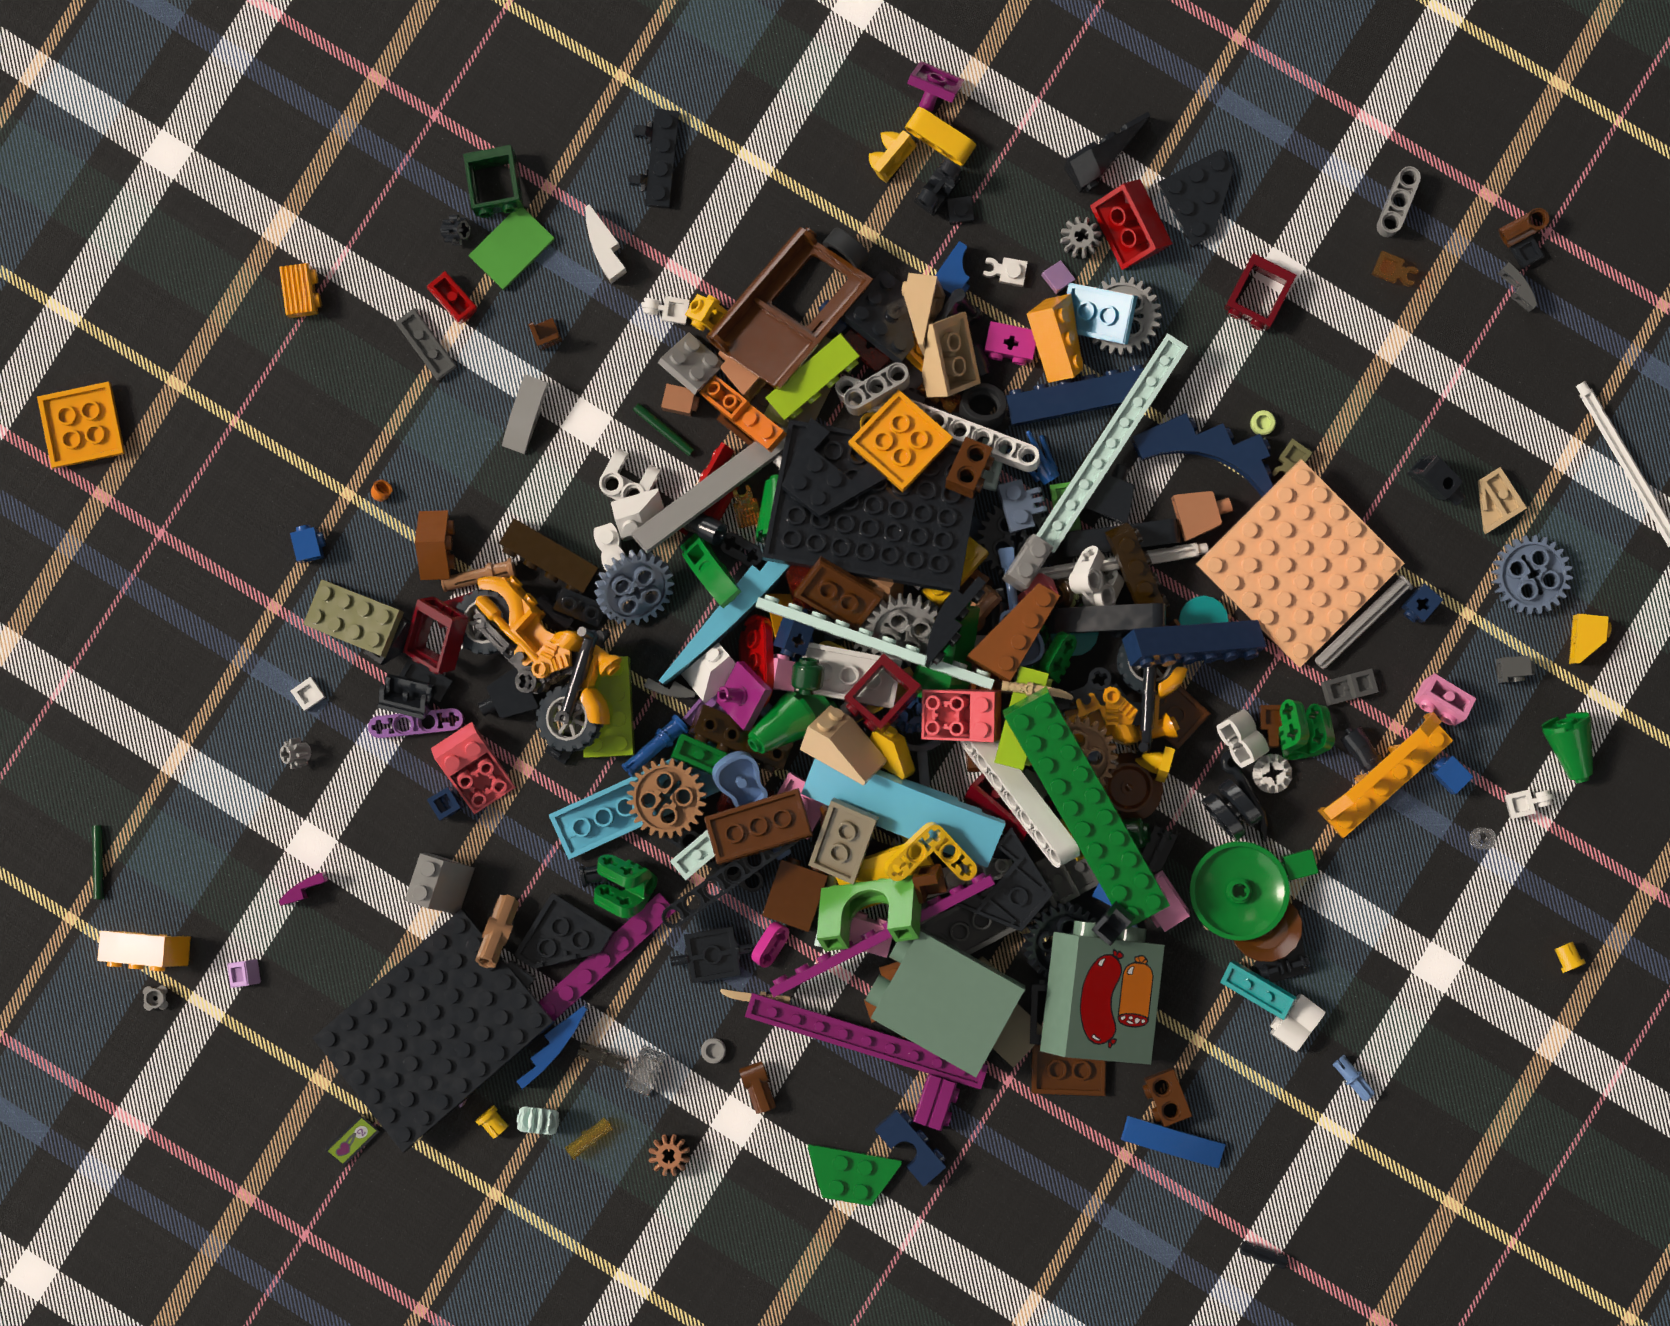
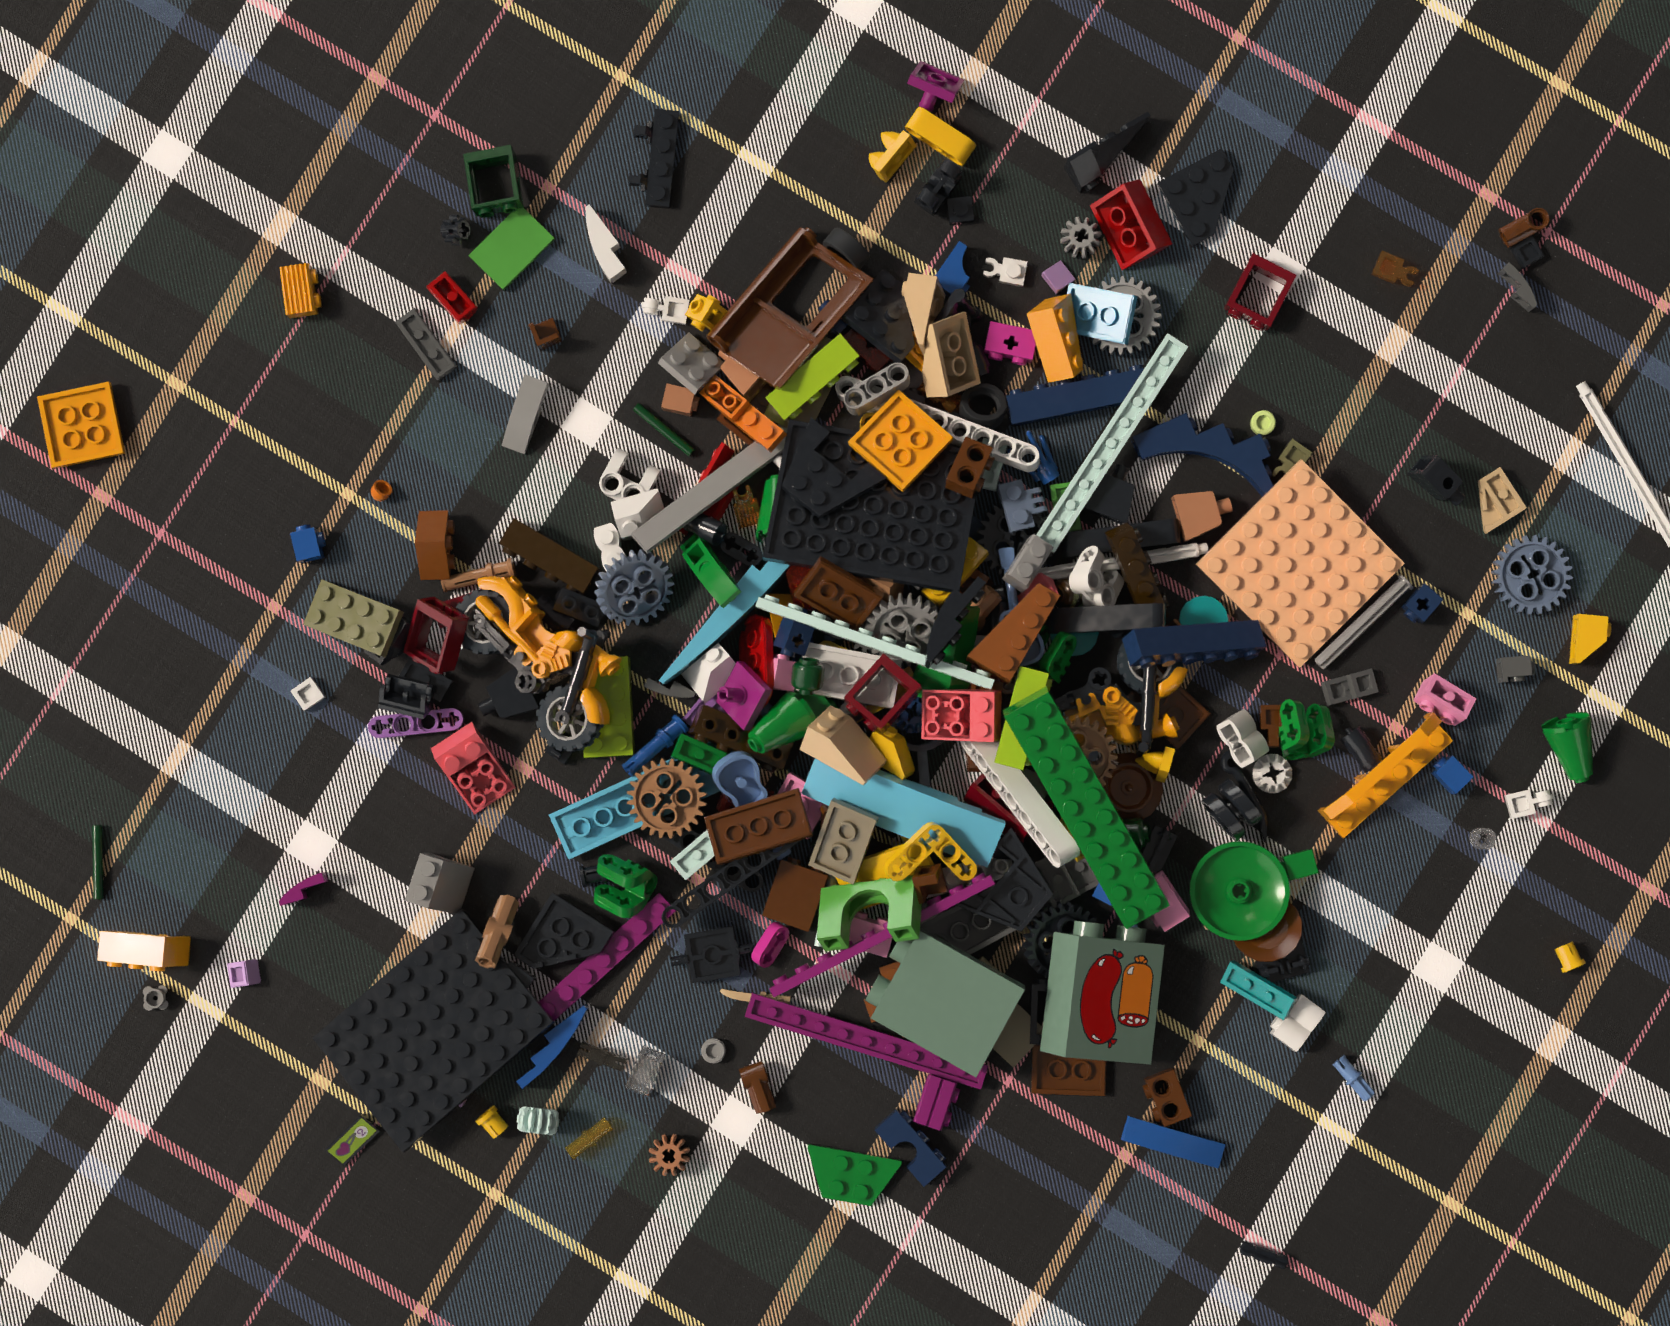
light grey gear [280,737,311,769] -> none
dark blue brick [427,787,464,821] -> none
tan piece [1001,681,1073,700] -> none
black panel [1091,901,1135,946] -> none
light grey beam [1377,166,1421,238] -> none

